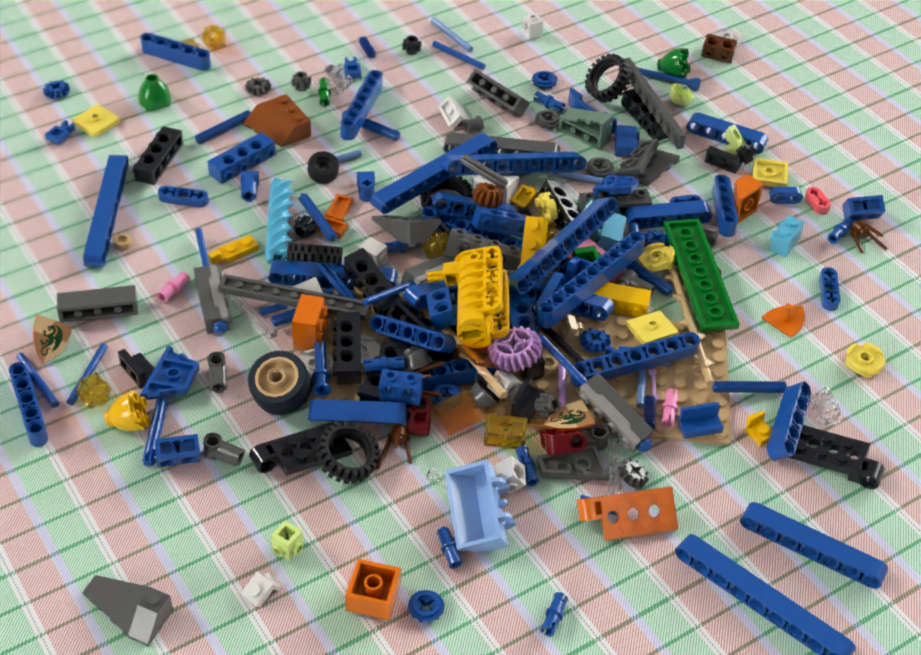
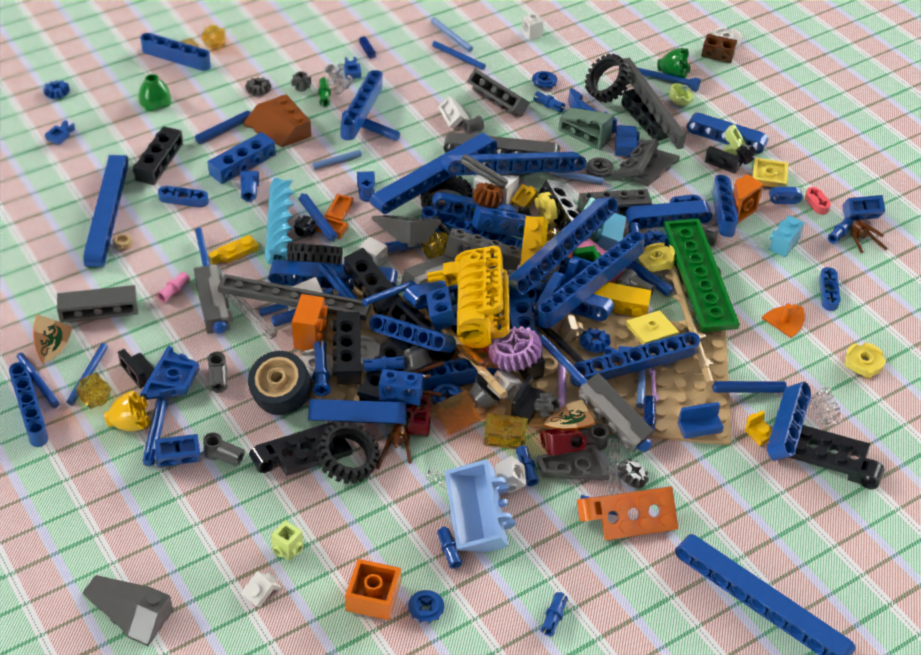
light yellow plate [72,104,121,138] -> none
black tyre [308,151,339,184] -> none
black gear [402,35,422,55] -> none
dark grey gear [535,110,560,129] -> none
blue wing [593,174,639,196] -> none
bright pink pin [661,388,679,428] -> none
blue beam [740,502,888,589] -> none

